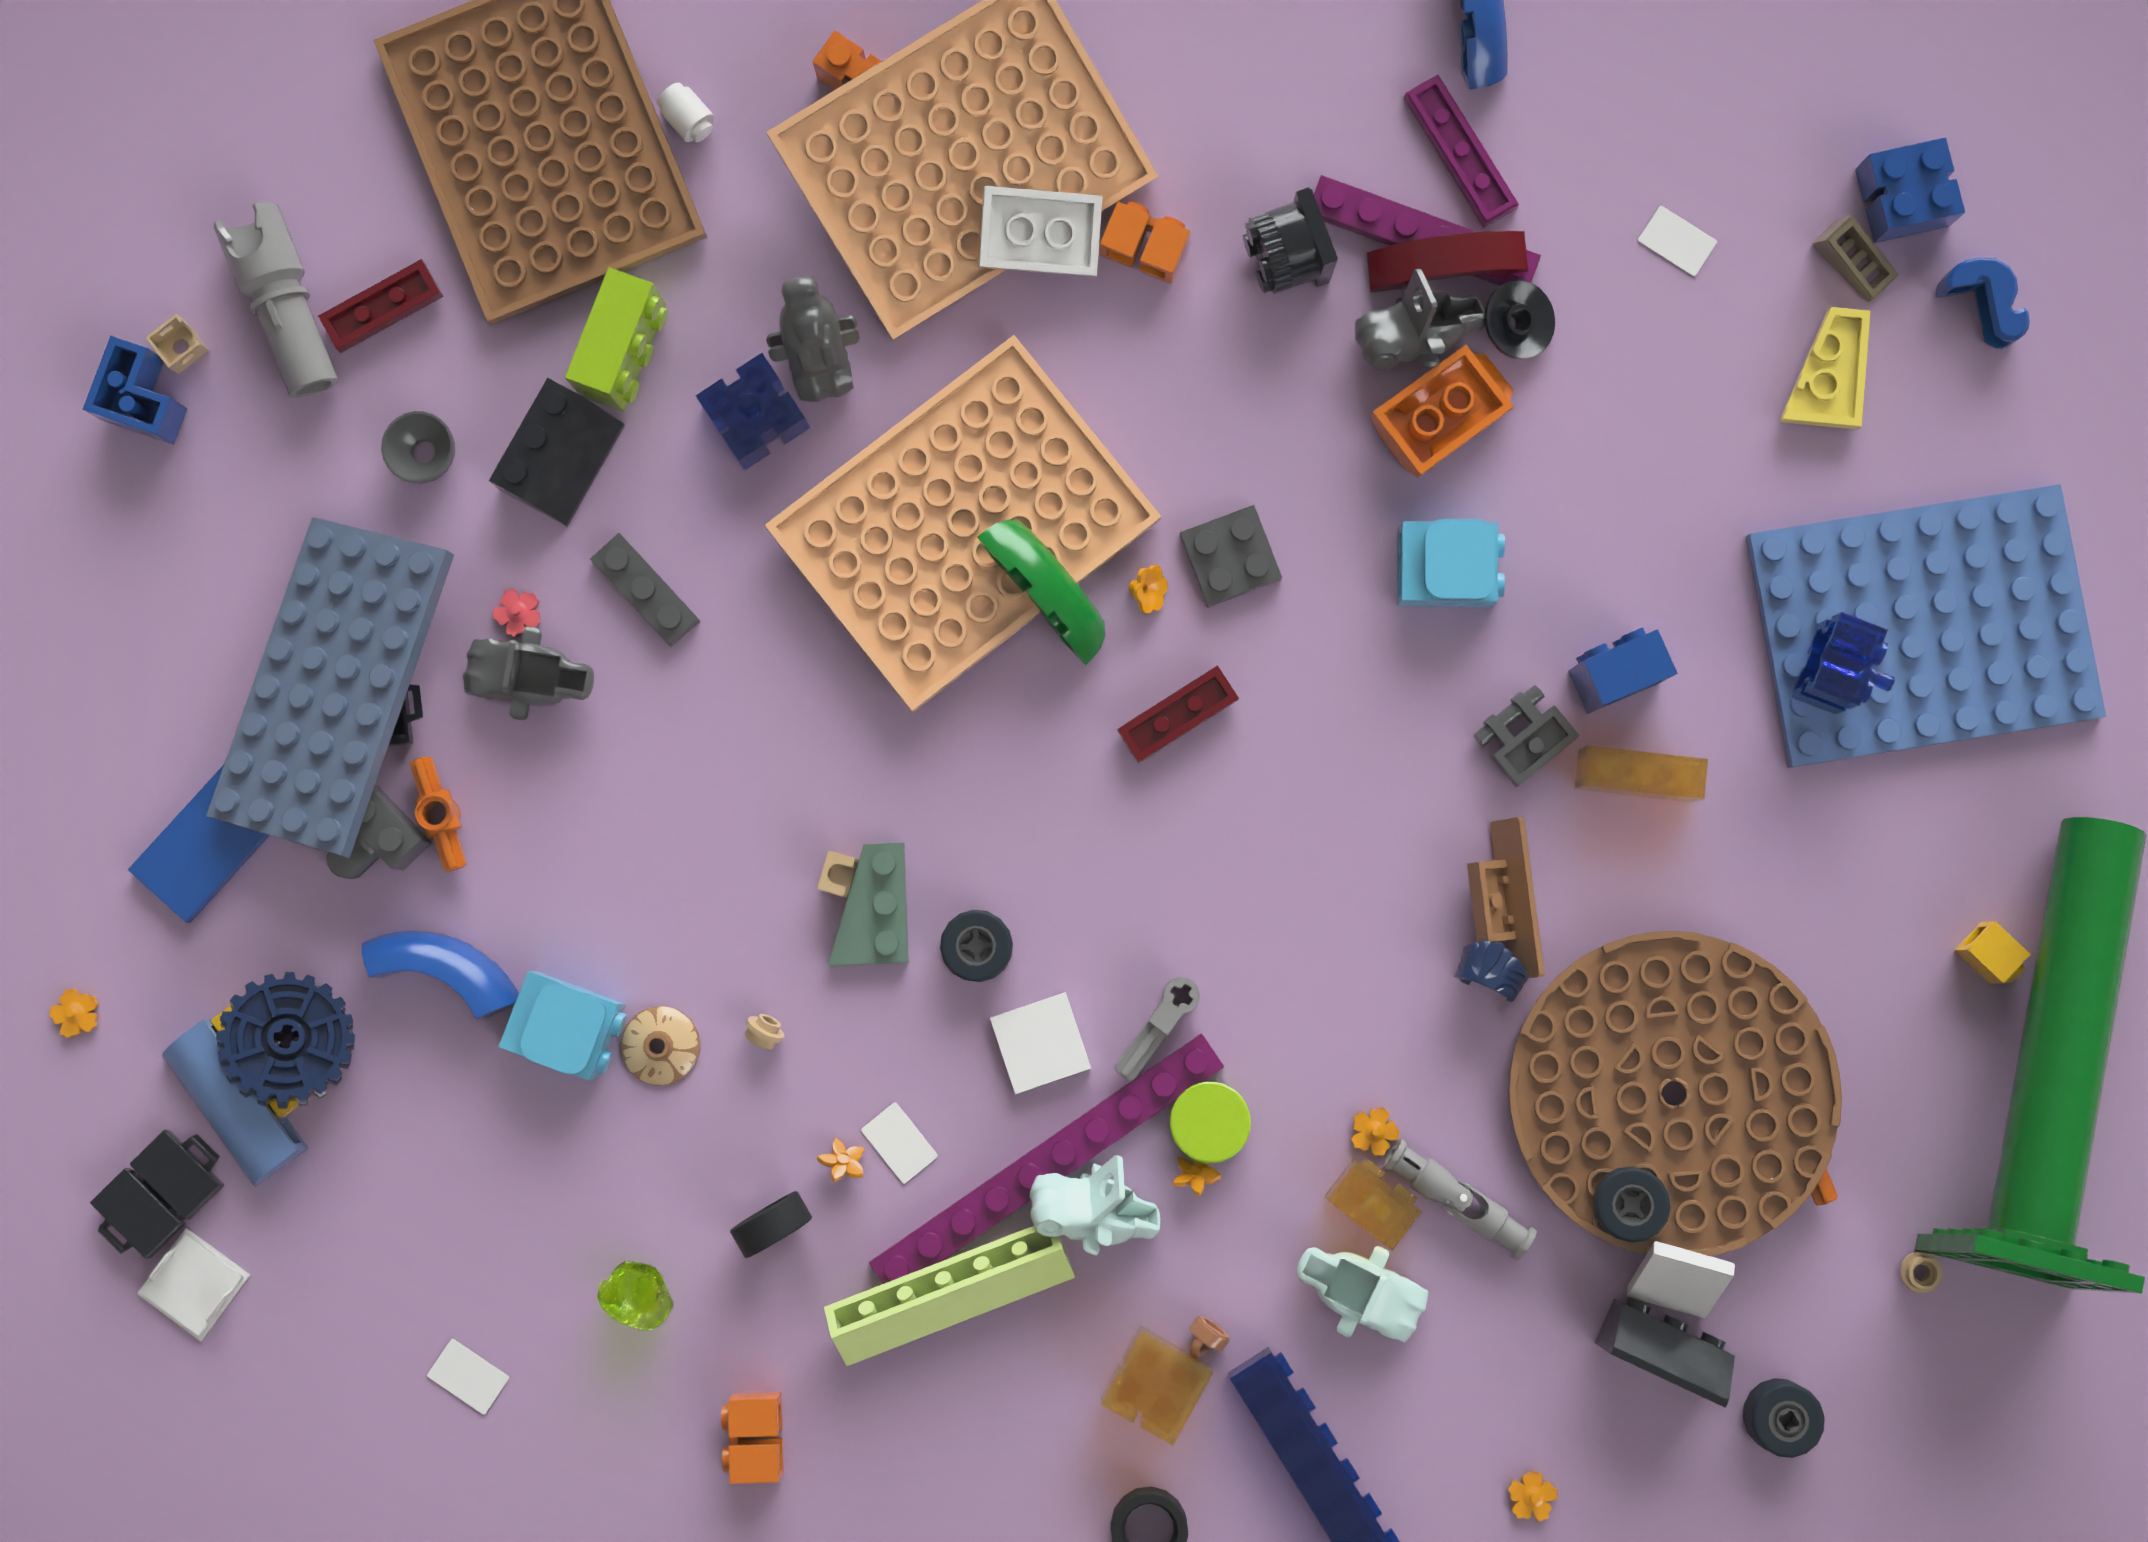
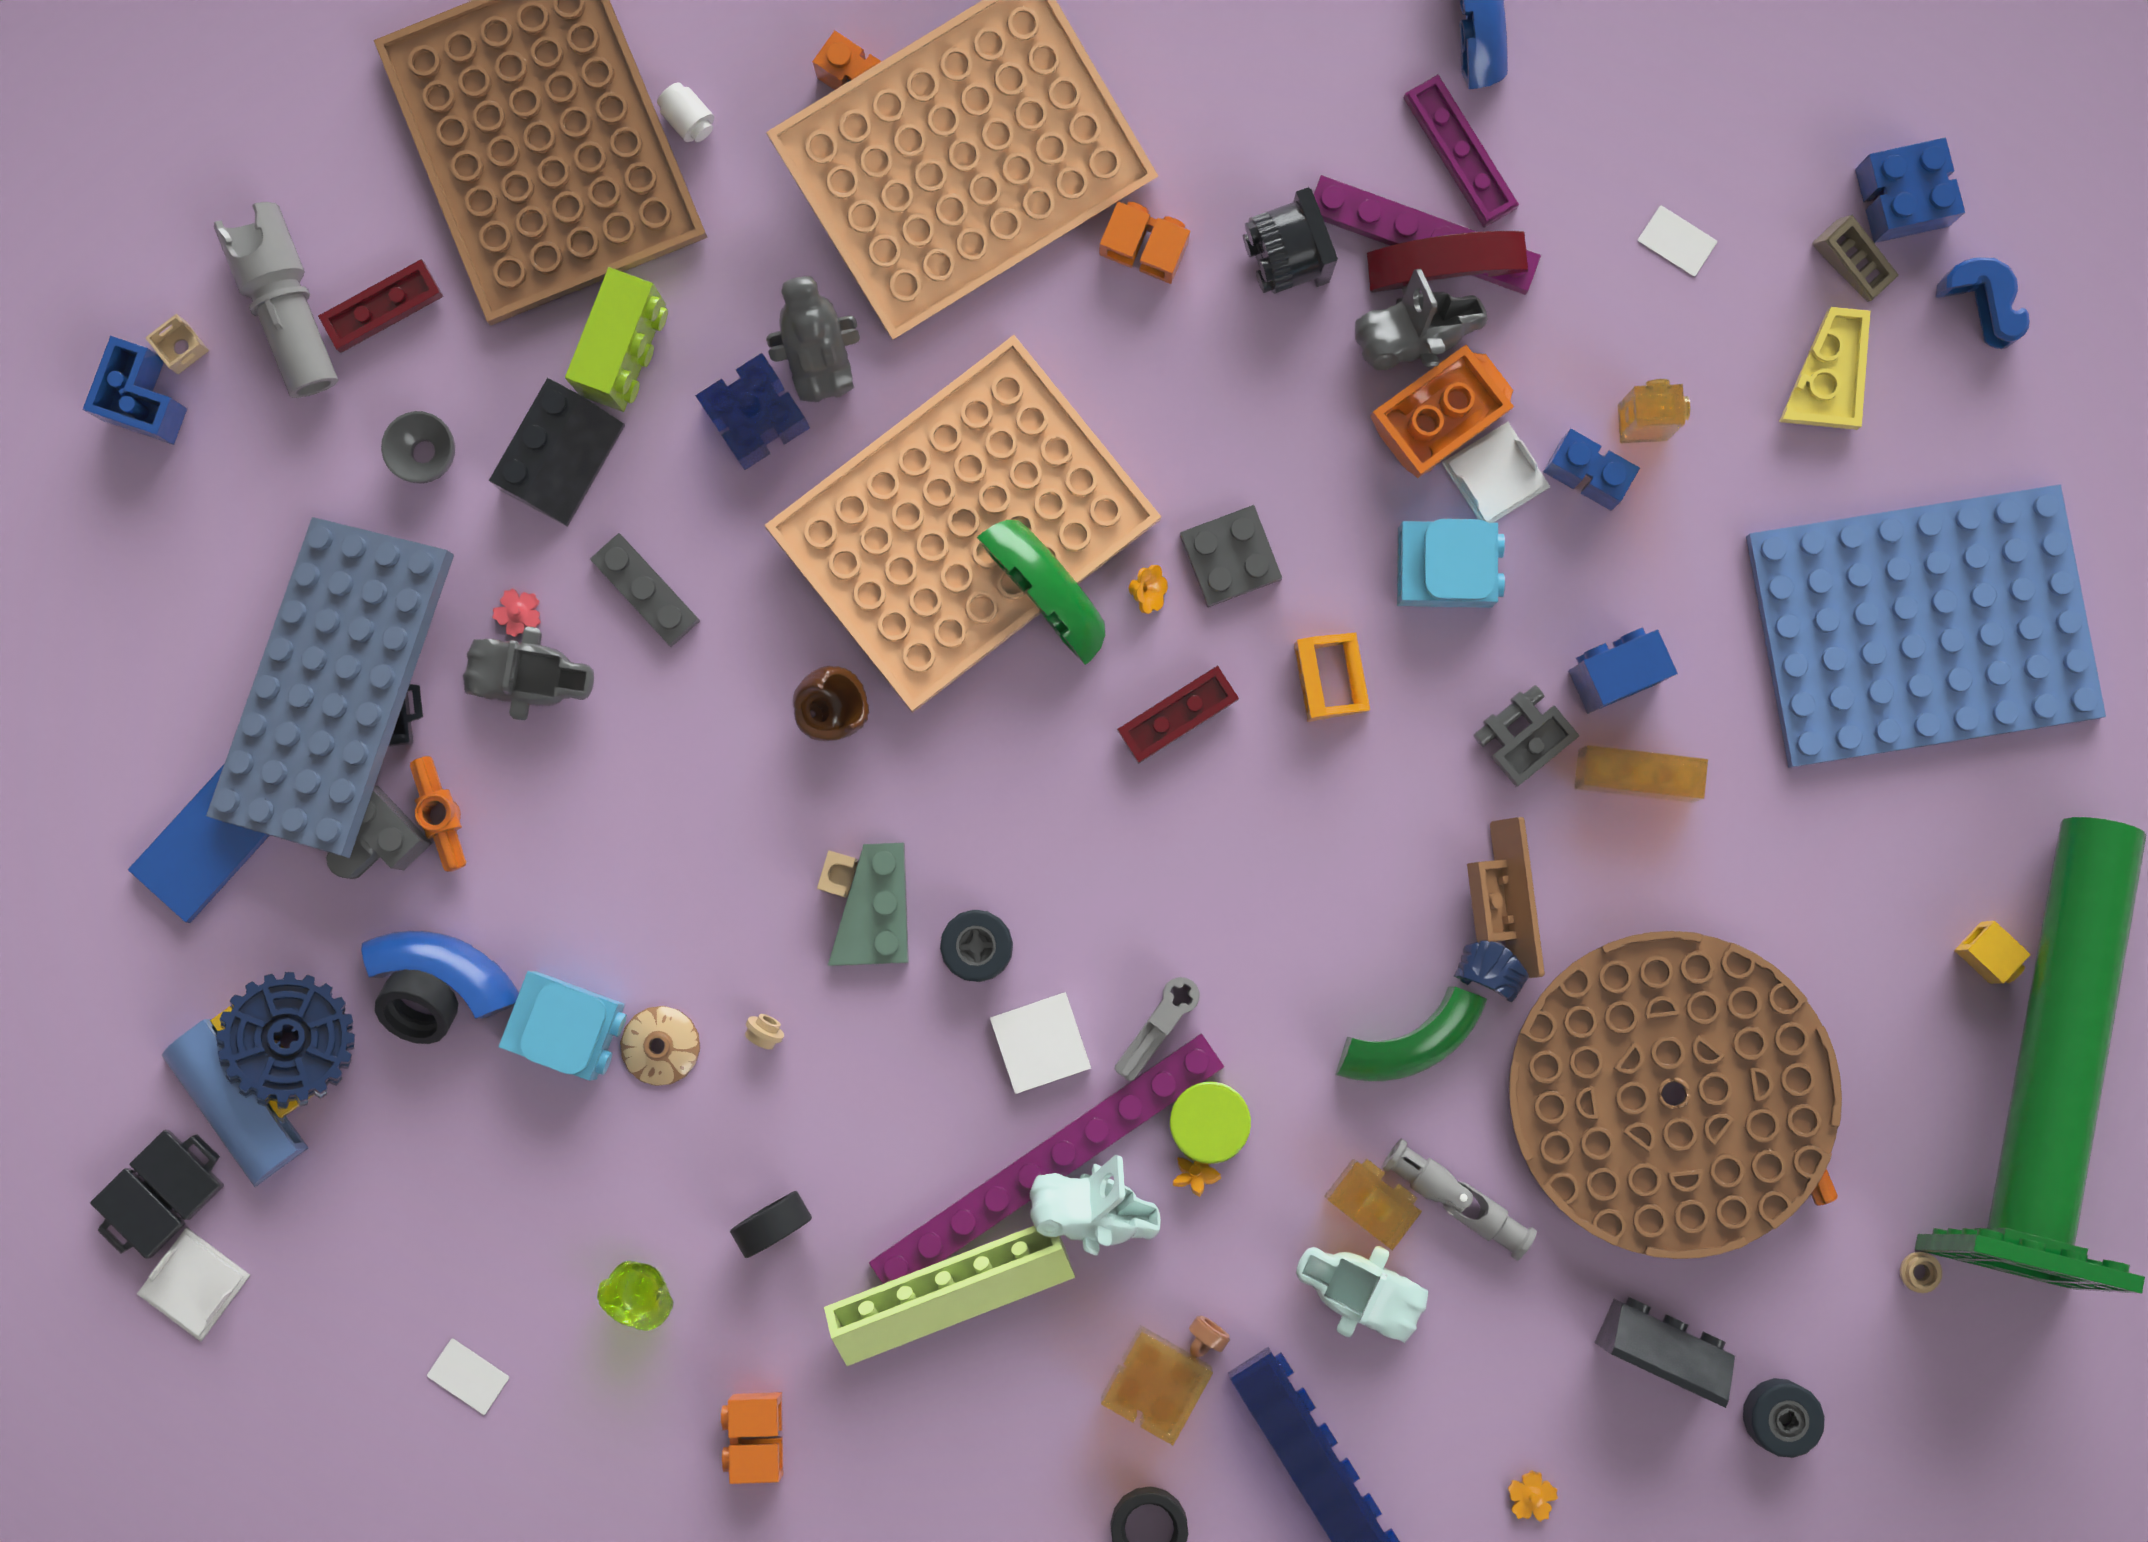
light orange plant [48,988,99,1038] -> none
light orange plant [817,1138,864,1183] -> none
white sticker [861,1102,938,1184] -> none
white plate [978,186,1103,277] -> none
light orange plant [1351,1107,1400,1157] -> none
black dish [1484,280,1555,359] -> none
black wheel [1592,1167,1671,1243] -> none
white tile [1627,1241,1734,1319] -> none
clear blue brick [1791,612,1895,715] -> none
none -> black tyre [374,969,459,1044]
none -> reddish brown piece [793,666,869,741]
none -> light orange tile [1294,633,1371,722]
none -> green brick [1335,987,1487,1081]
none -> white piece [1442,422,1550,523]
none -> blue piece [1543,429,1640,511]
none -> clear yellow brick [1618,379,1690,443]

